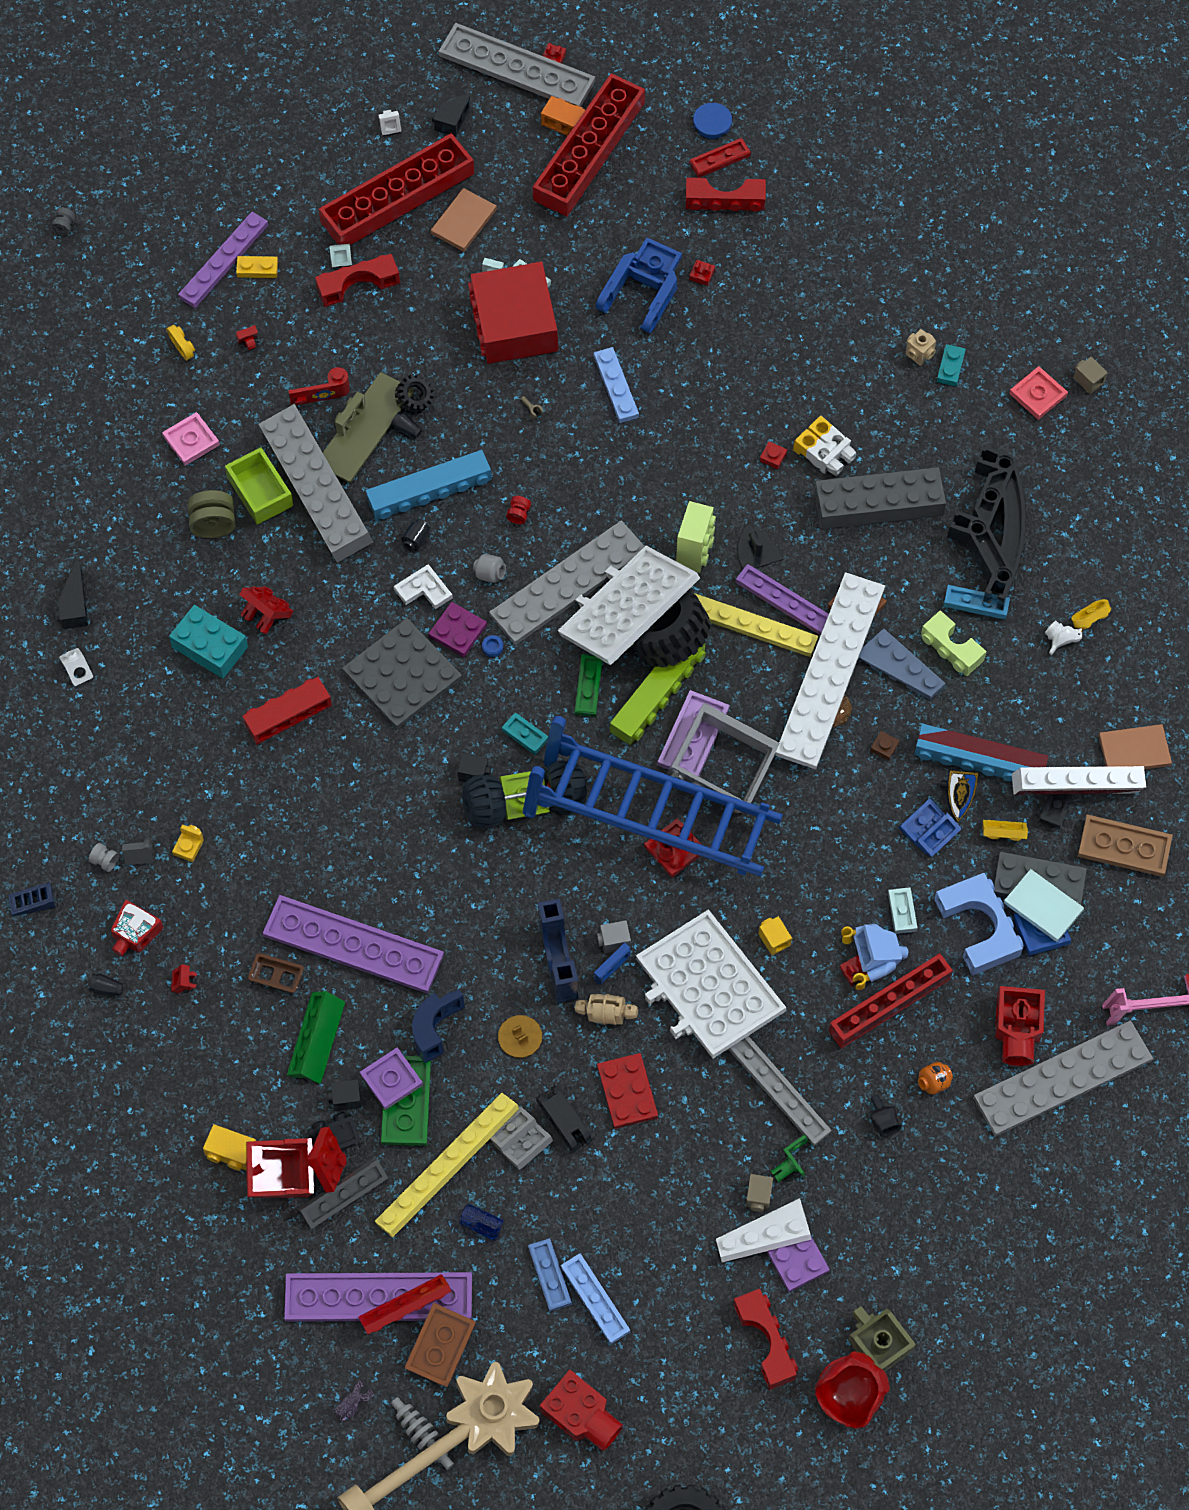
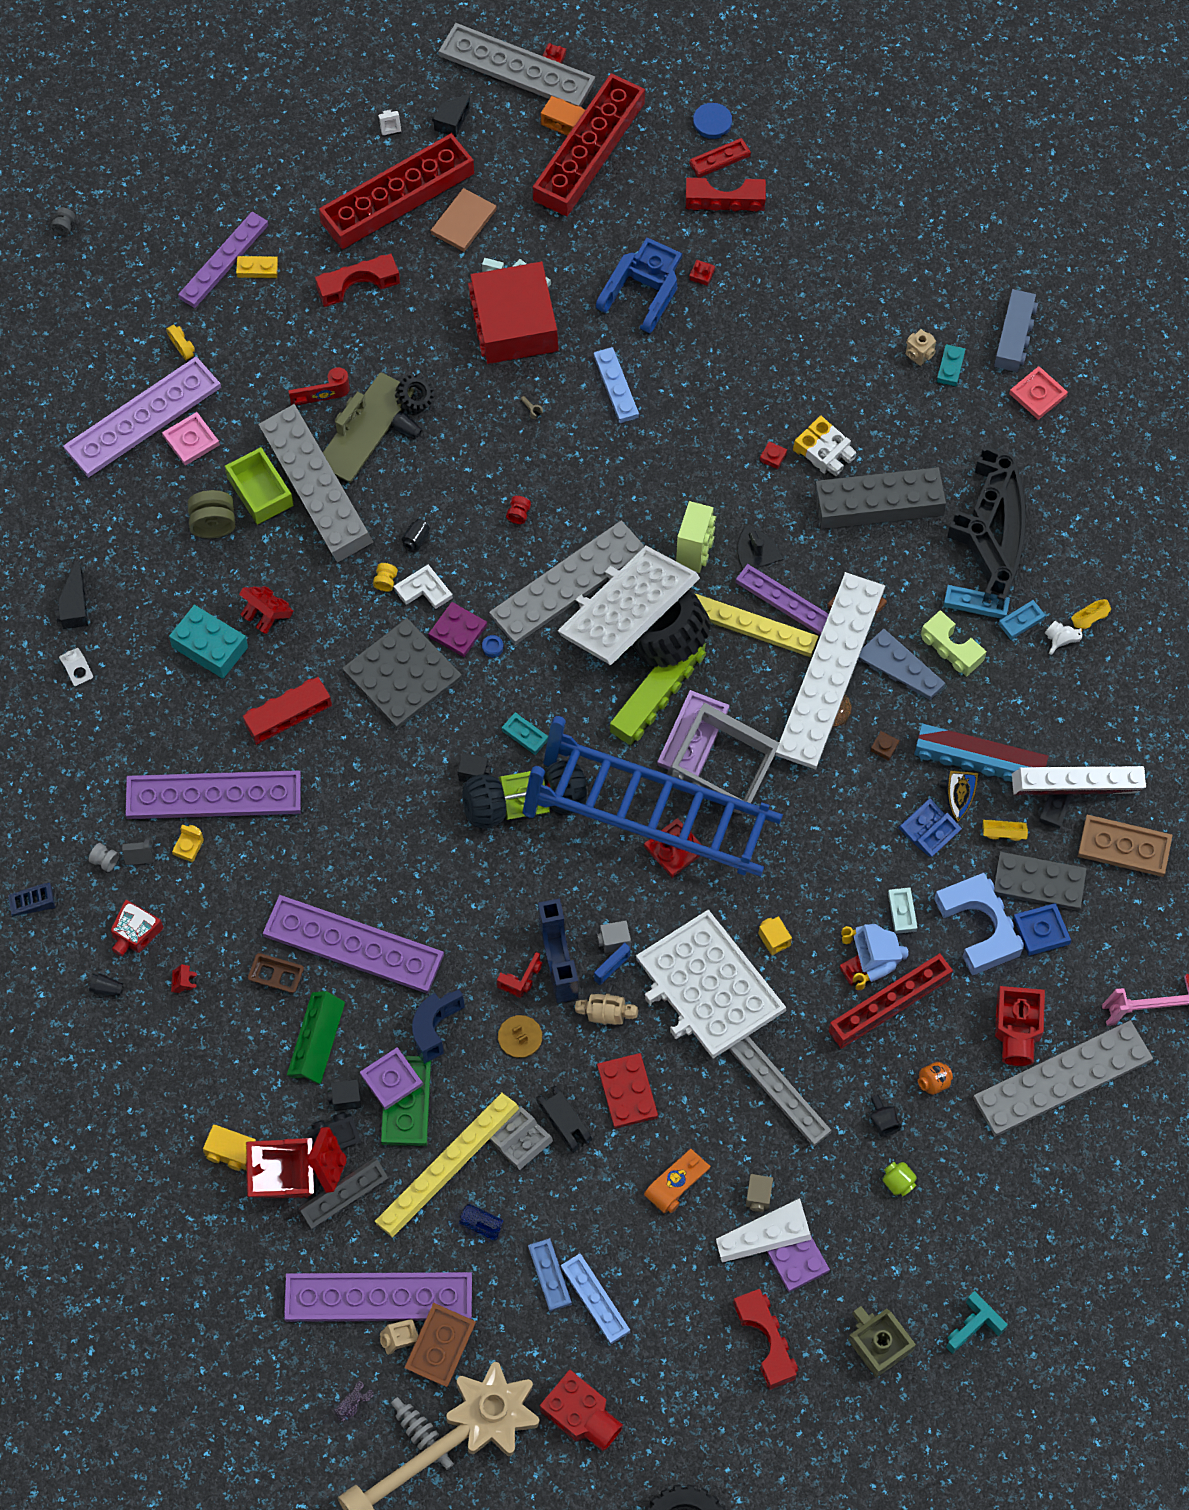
red tile [235,325,258,350] -> none
light aqua plate [330,244,352,267] -> none
red plate [358,1274,452,1334] -> none
dark azure brick [366,450,492,520] -> none
light grey head [473,554,506,583] -> none
green tile [575,655,602,717] -> none
green bracket [770,1135,808,1183] -> none
red piece [815,1351,890,1428] -> none
light aqua tile [1004,869,1084,942] -> none
dark tan brick [1073,357,1108,394] -> none
nougat tile [1098,724,1172,770] -> none
none -> lavender plate [63,357,221,478]
none -> medium lavender plate [126,771,301,819]
none -> yellow wheel [373,563,398,592]
none -> tan bracket [380,1319,418,1355]
none -> red bracket [497,952,542,998]
none -> orange door [644,1149,711,1214]
none -> lime head [883,1162,917,1196]
none -> teal bracket [946,1291,1008,1354]
none -> sand blue brick [994,289,1038,372]
none -> dark azure plate [998,600,1046,640]

